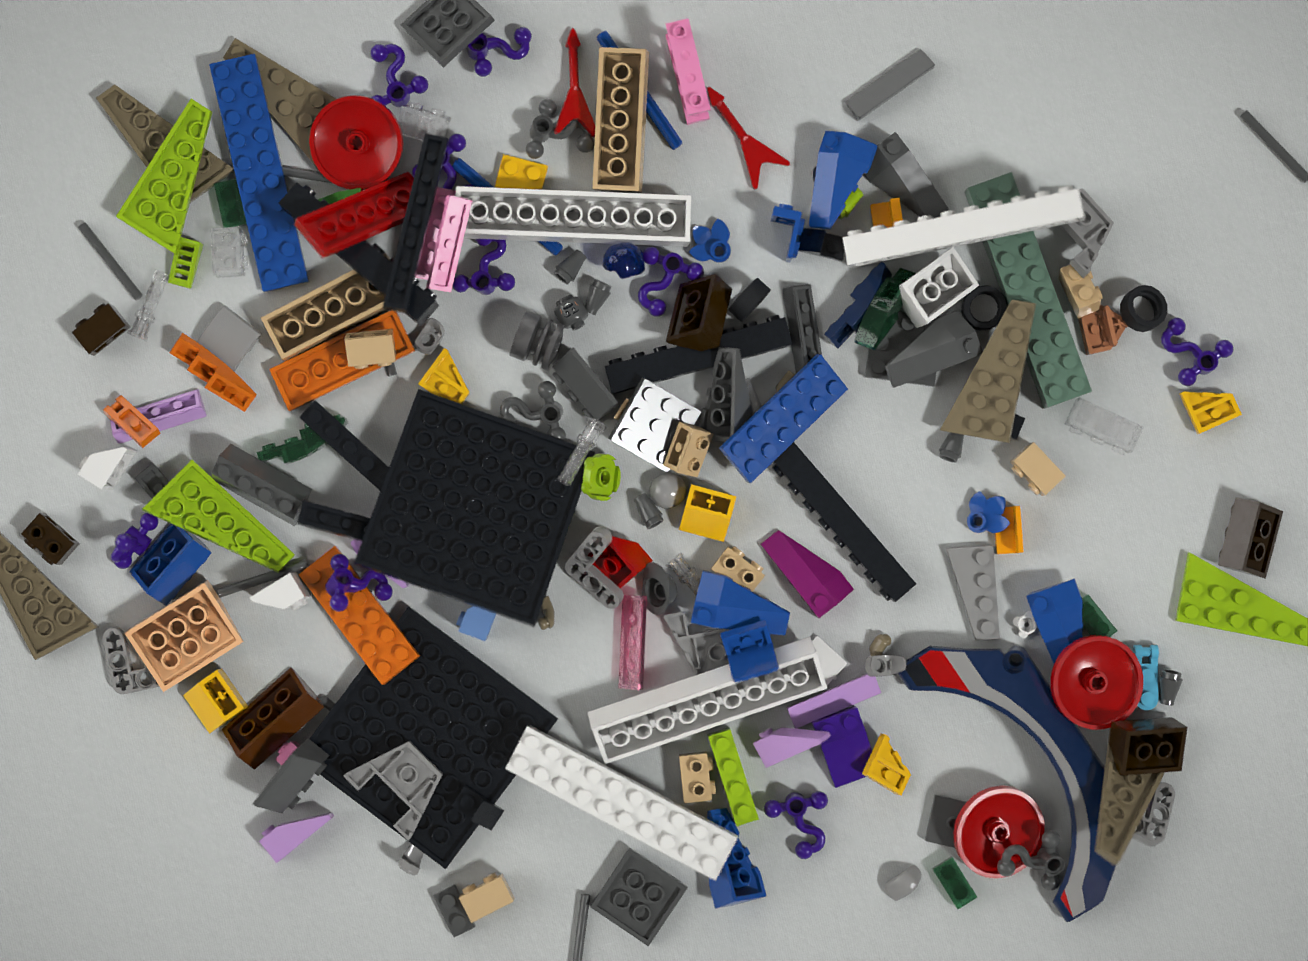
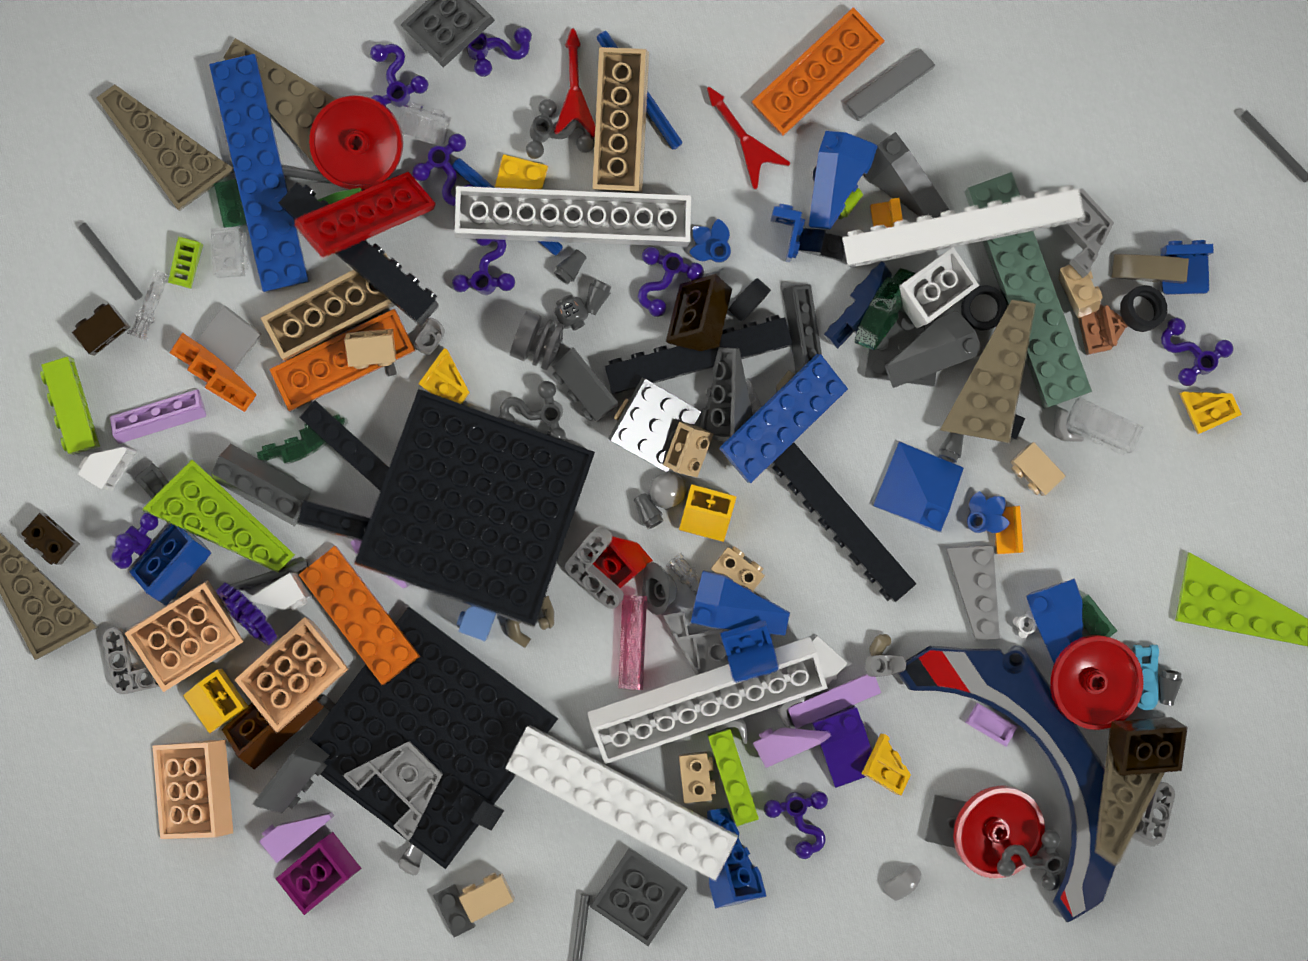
orange plate [103,395,161,448] -> none
lime wing [116,99,212,255] -> none
bright pink plate [275,741,300,765] -> none
dark purple piece [325,554,393,612] -> none
black plate [383,133,448,314] -> none
bright pink fence [416,187,472,292] -> none
clear pin [557,417,606,486] -> none
lime plate [581,454,621,501] -> none
clear blue hair [602,243,645,279] -> none
bright pink fence [665,18,711,125] -> none
magenta wedge [761,530,854,618] -> none
clear green plate [932,856,977,909] -> none
dark brown slope [1218,498,1283,579] -> none
none -> lime brick [40,356,100,455]
none -> light nougat slope [153,740,233,839]
none -> dark purple gear [216,582,278,646]
none -> light nougat slope [235,617,348,732]
none -> magenta slope [275,832,362,915]
none -> dark tan arm [505,618,531,648]
none -> light grey hair [714,718,748,744]
none -> orange plate [751,7,885,137]
none -> light grey hair [777,696,806,728]
none -> blue slope [873,442,964,532]
none -> lavender tile [965,703,1018,747]
none -> light grey hair [1054,407,1084,442]
none -> dark tan slope [1111,254,1189,284]
none -> blue bracket [1161,240,1214,295]

